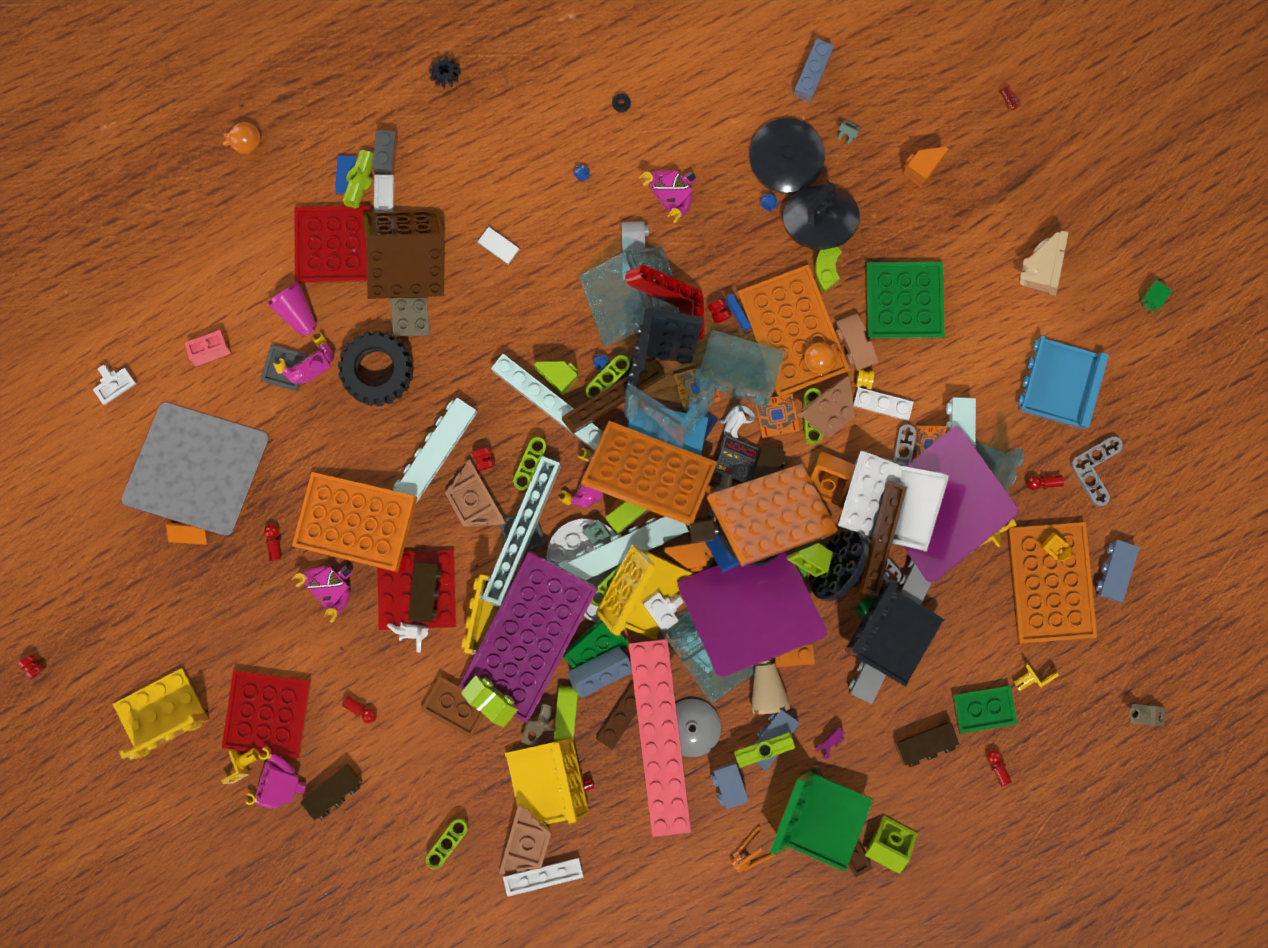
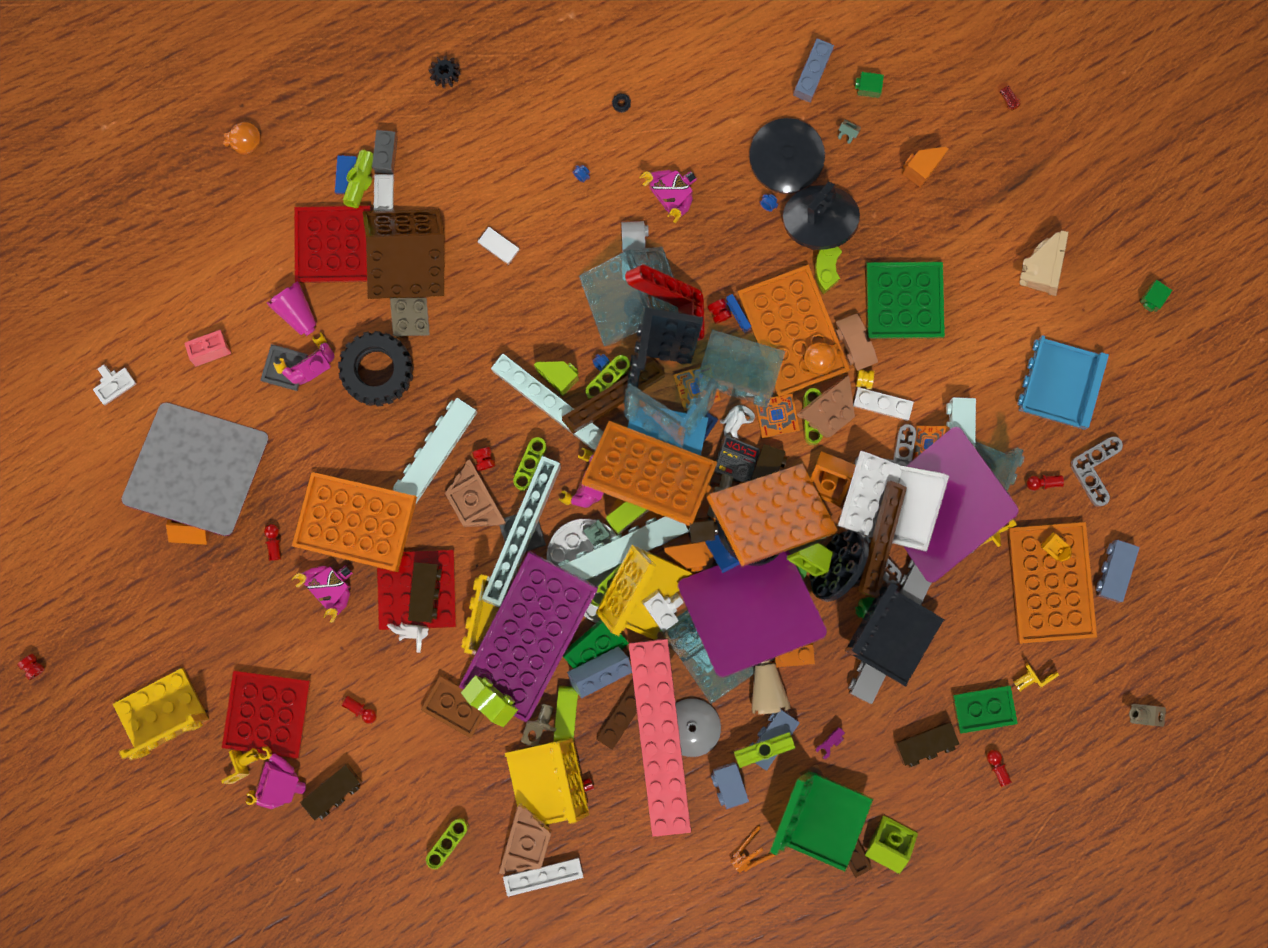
none -> green brick [855,72,884,98]

